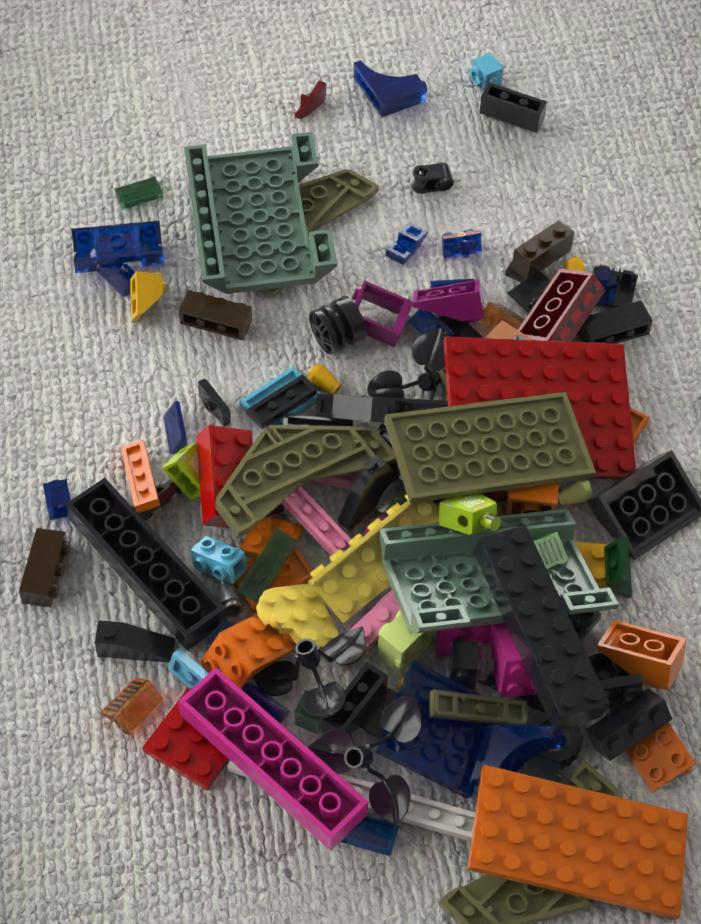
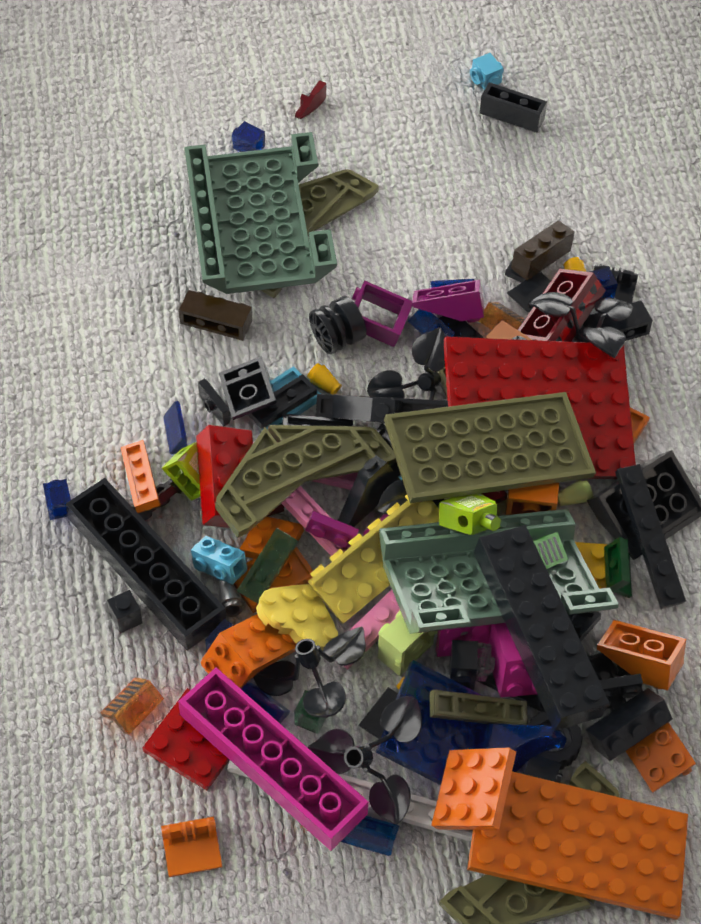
dark brown brick [19,528,71,607] -> none
clear blue piece [71,220,164,273] -> none
black slope [94,620,176,663] -> none
clear blue slope [98,256,135,297] -> none
clear green plate [115,176,163,209] -> none
yellow slope [130,271,166,322] -> none
medium azure plate [168,649,210,689] -> none
black brick [322,662,388,735] -> none
clear blue arch [353,60,427,117] -> none
clear blue slope [385,222,428,265] -> none
black piece [411,162,454,194] -> none
clear blue hips [442,229,482,259] -> none
none -> black brick [107,590,143,634]
none -> orange hinge [161,816,222,877]
none -> black slope [219,356,277,420]
none -> clear blue brick [231,121,265,152]
none -> magenta plate [305,511,359,548]
none -> orange plate [431,748,516,830]
none -> black plant [530,292,633,358]
none -> black plate [615,464,686,609]

